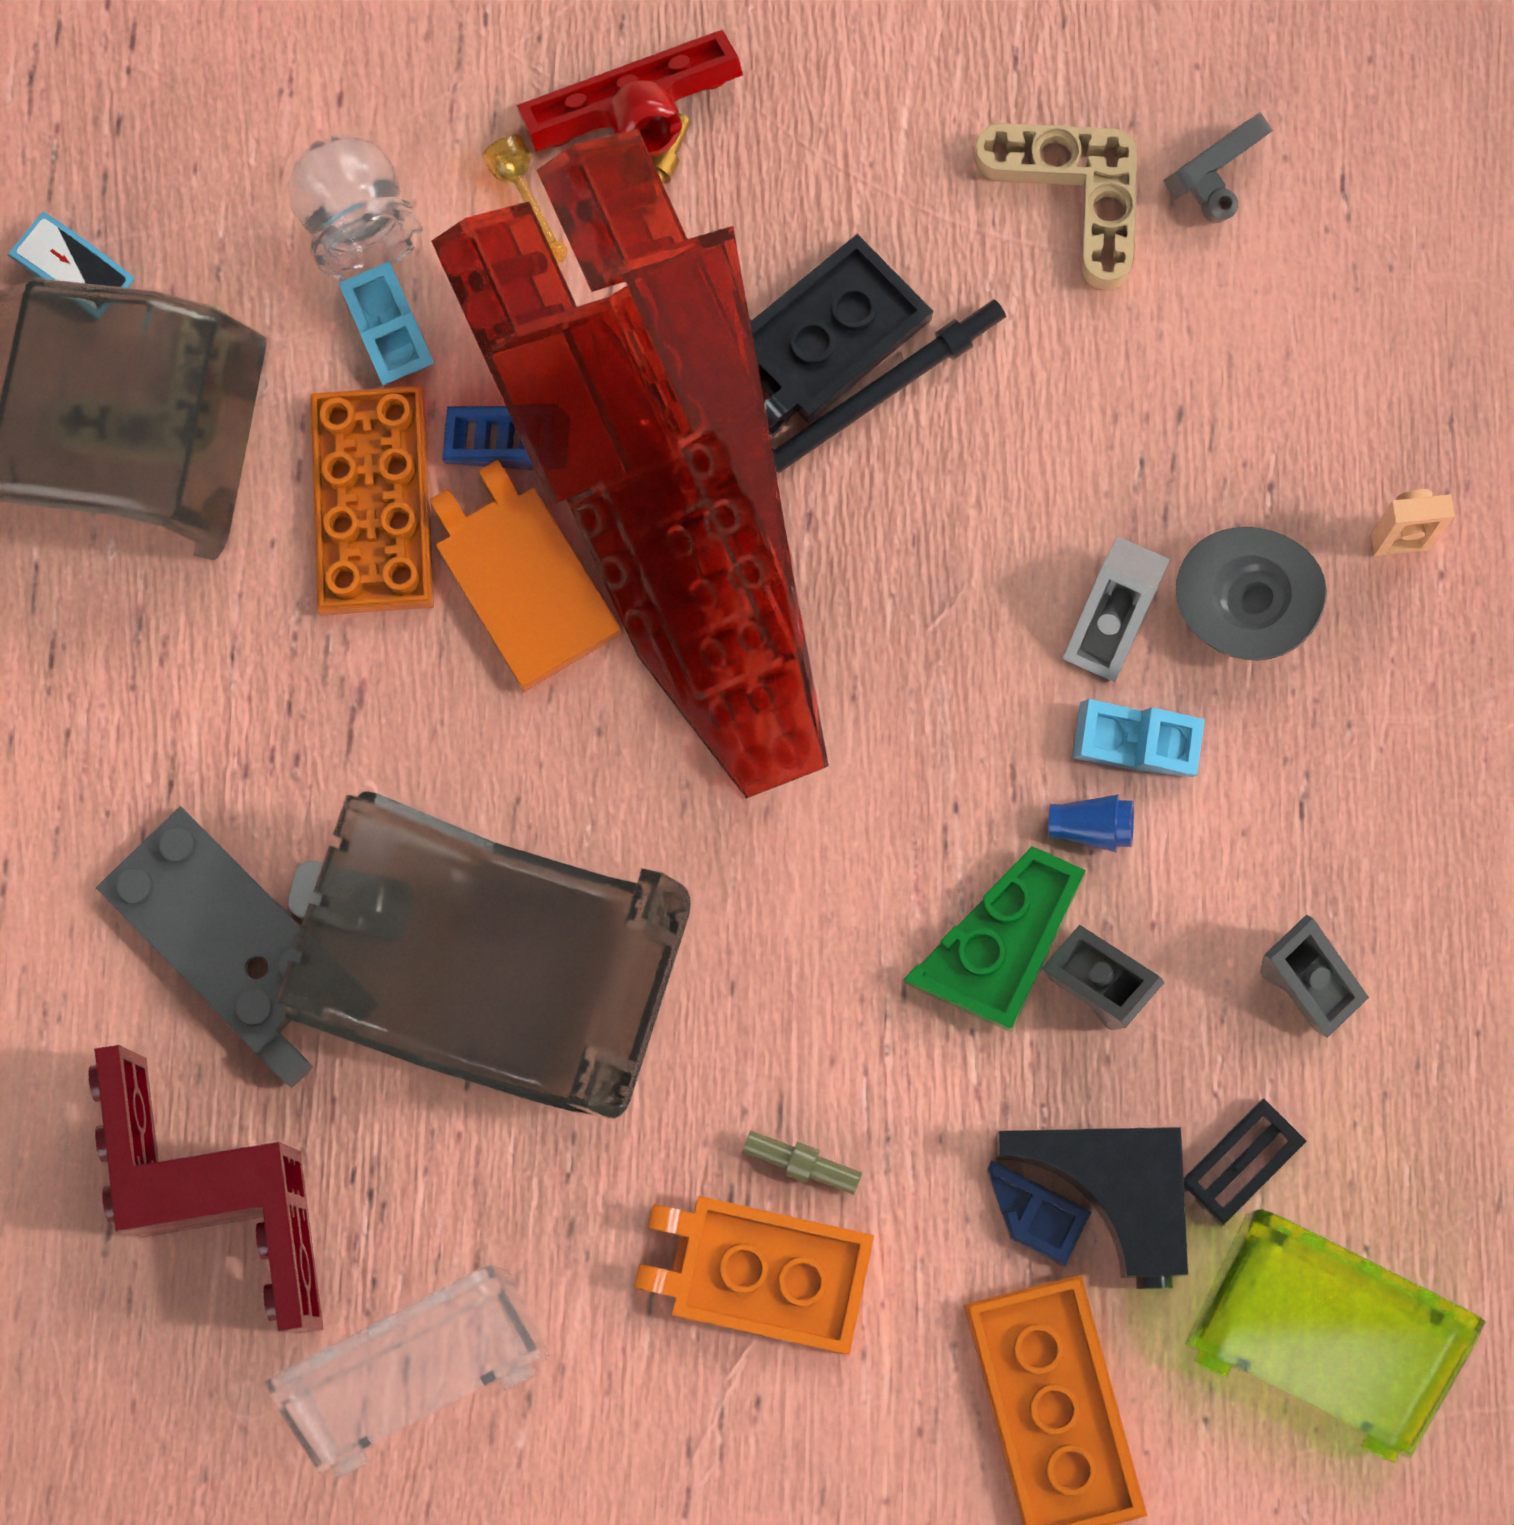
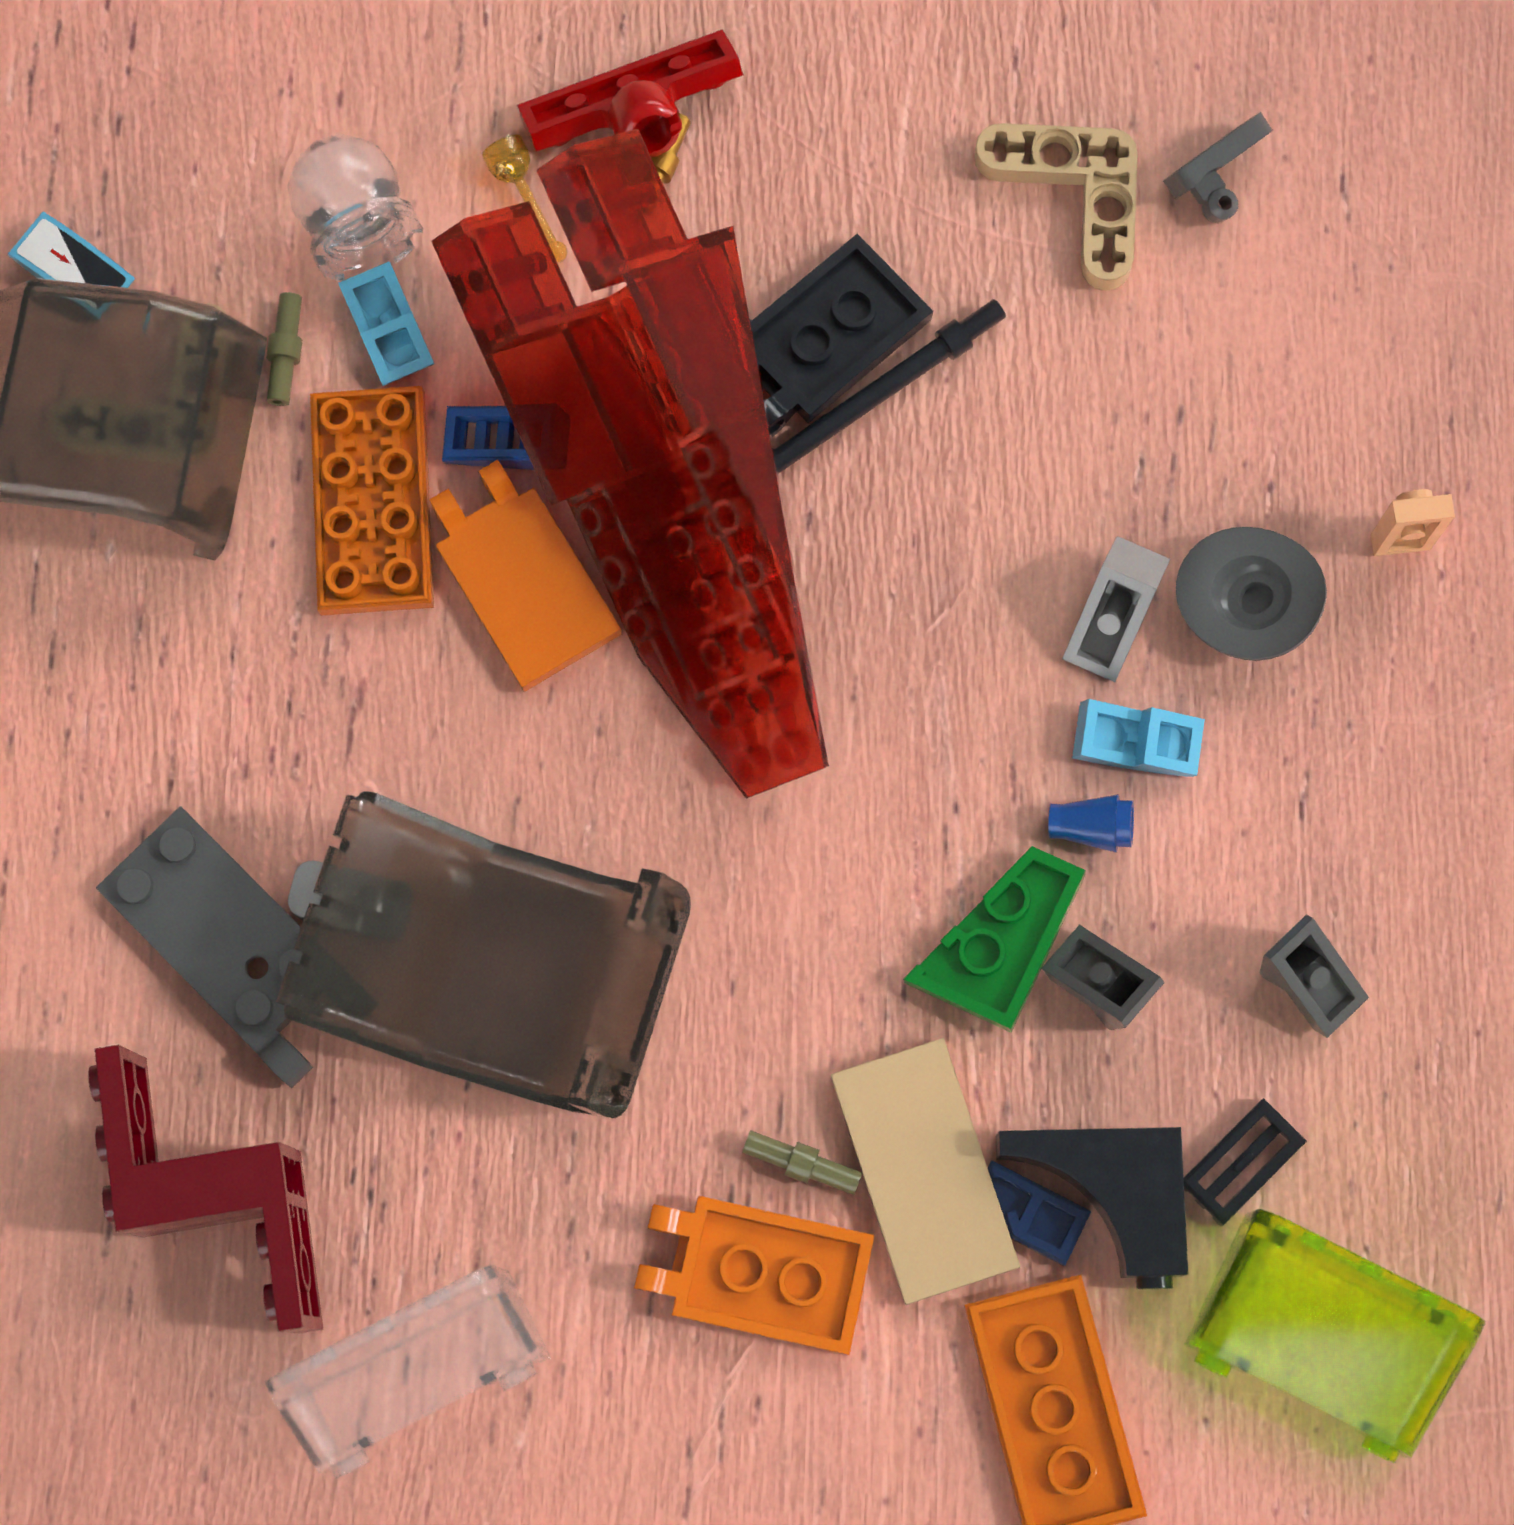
none -> olive bar [266,292,303,406]
none -> tan tile [831,1038,1020,1305]

